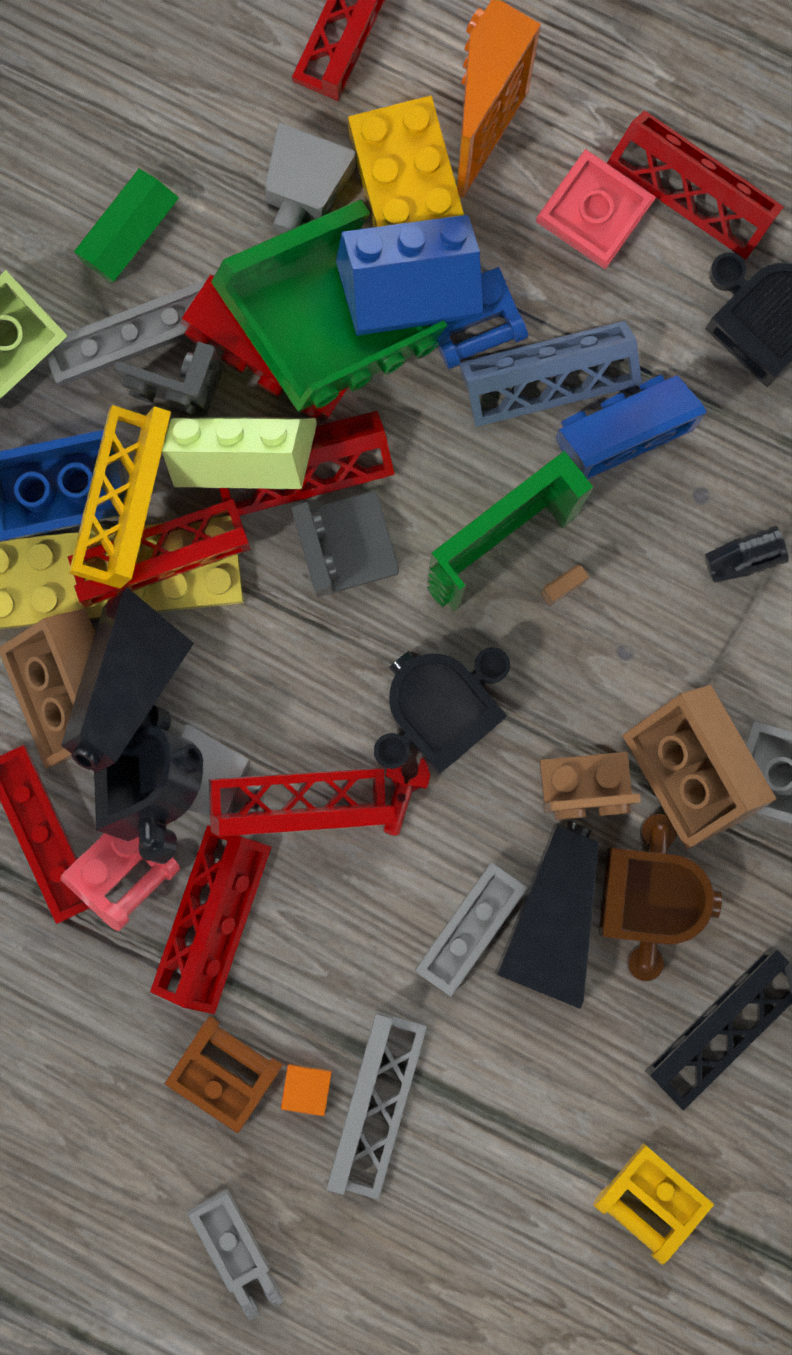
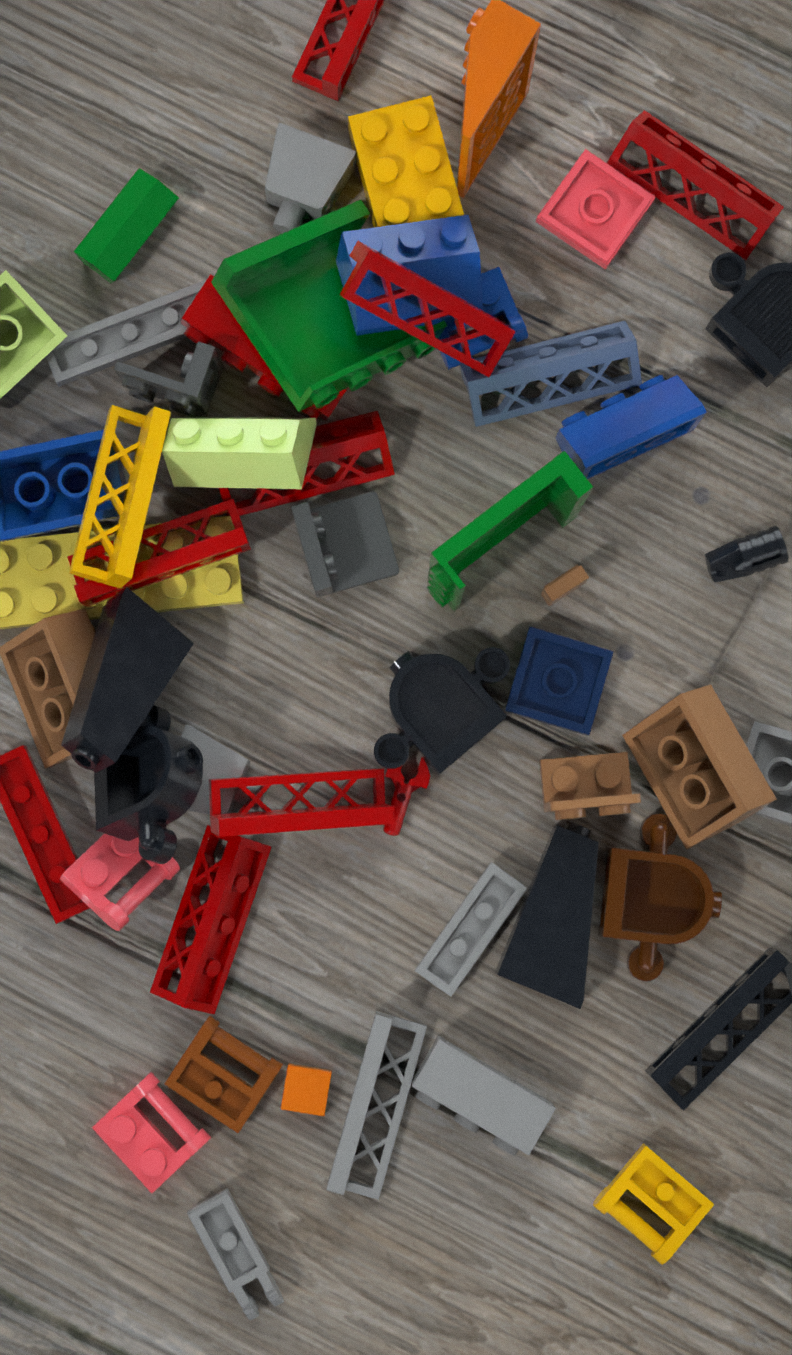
none -> coral plate [92,1072,211,1193]
none -> red fence [339,240,516,377]
none -> light grey brick [412,1035,556,1156]
none -> dark blue plate [504,627,614,736]

